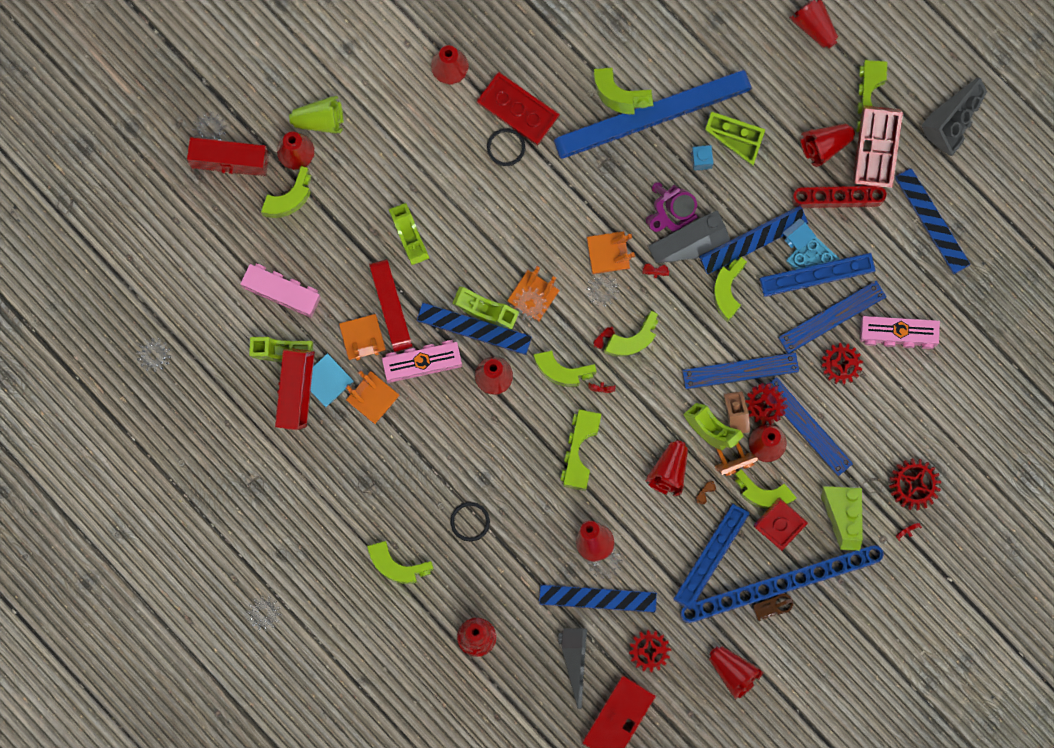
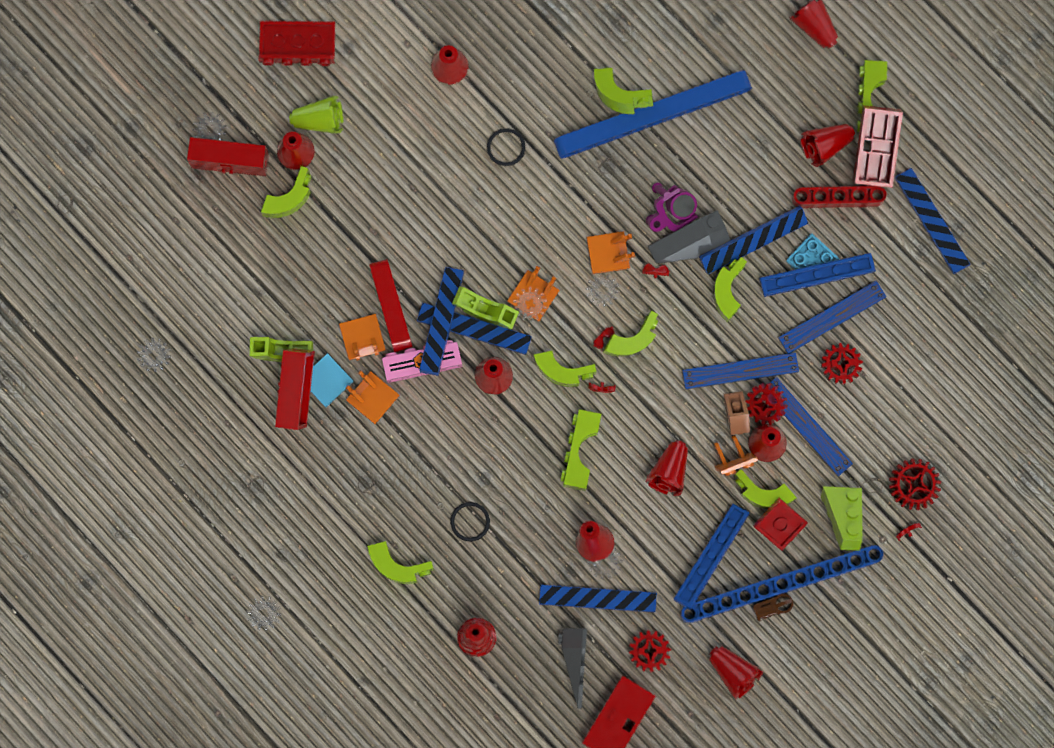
bright pink brick [240,263,321,318] -> none
lime arch [389,203,429,265] -> none
red plate [476,72,560,146] -> none
lime arch [683,403,744,451] -> none
dark azure brick [691,145,714,171] -> none
dark orange piece [696,481,716,505] -> none
lime wedge [705,112,766,167] -> none
dark azure brick [783,218,816,251] -> none
bright pink brick [860,316,940,349] -> none
dark grey wedge [921,77,987,156] -> none
none -> red bracket [258,21,336,66]
none -> tile [419,267,464,376]

